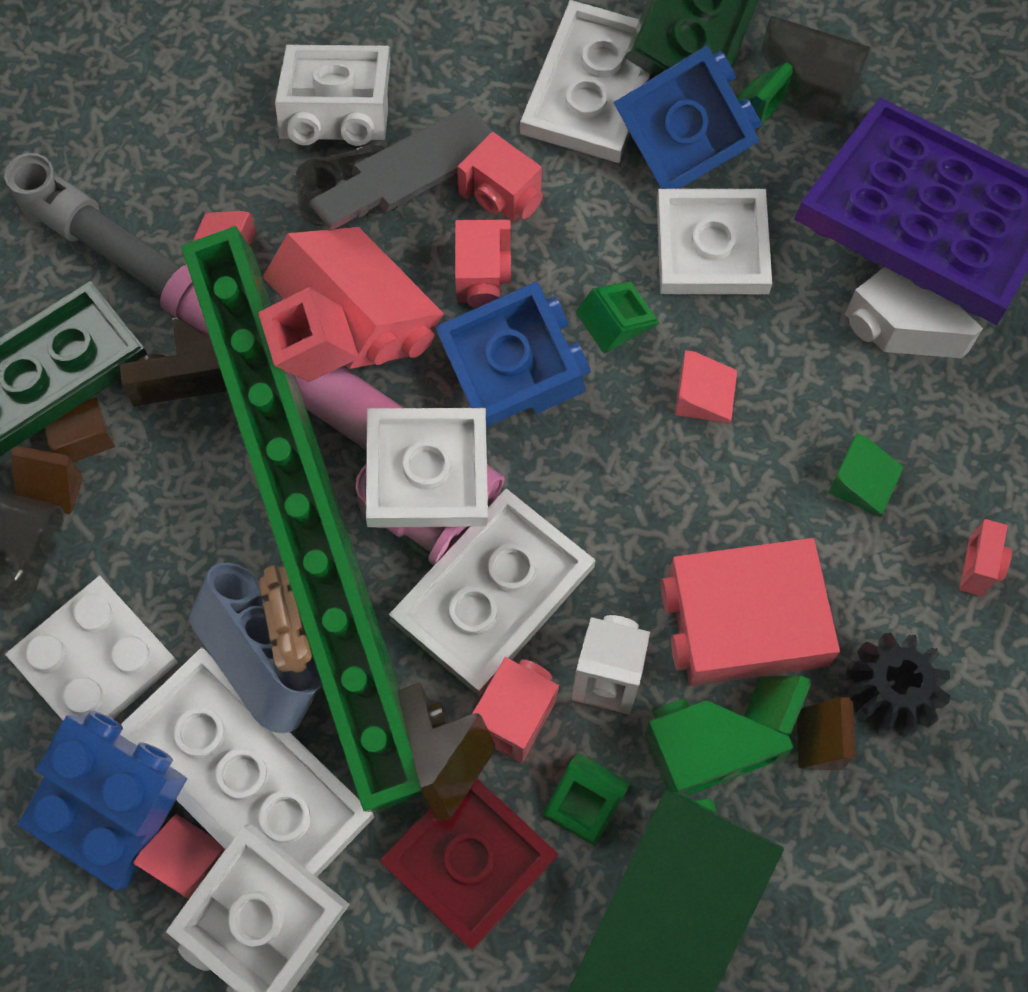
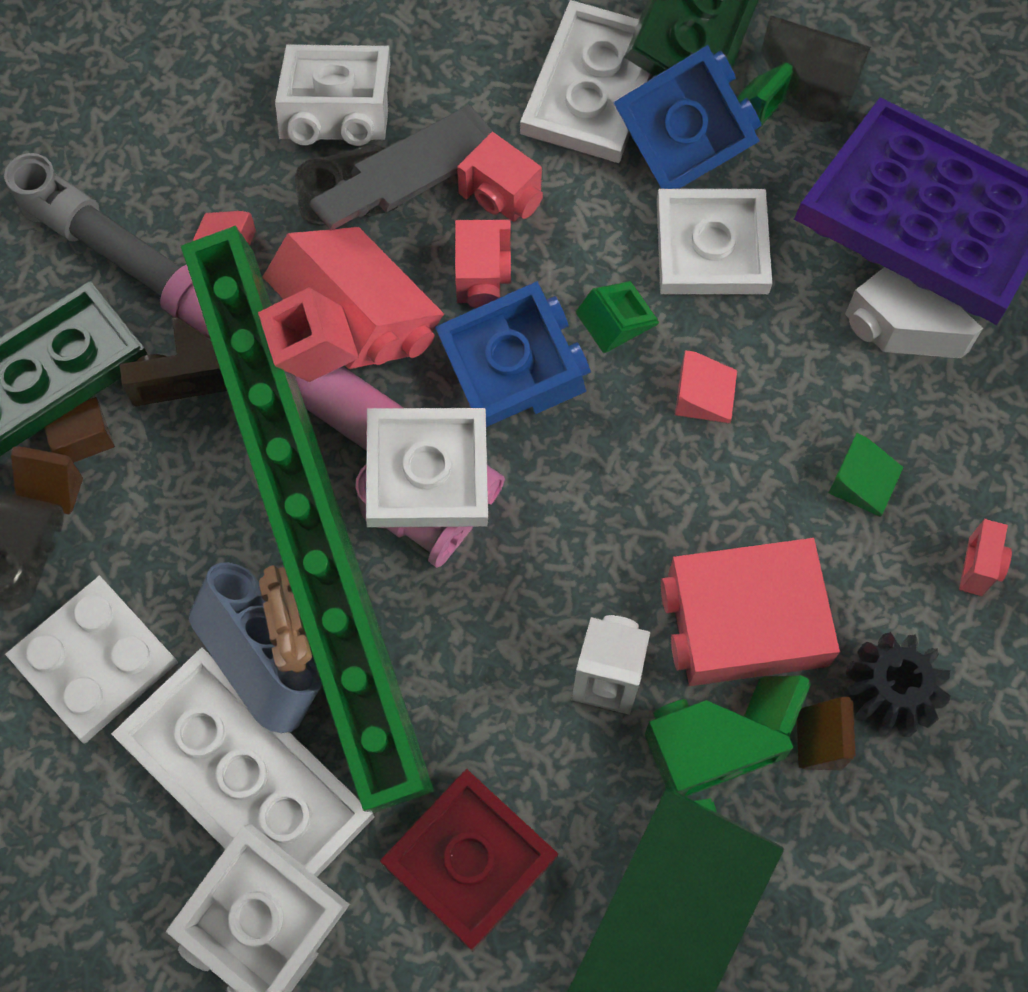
blue plate [17,711,188,891] -> none
coral slope [133,814,225,899] -> none
white plate [389,489,595,697] -> none
dark brown slope [397,682,495,822] -> none
coral brick [472,657,559,763] -> none
green slope [542,753,631,846] -> none

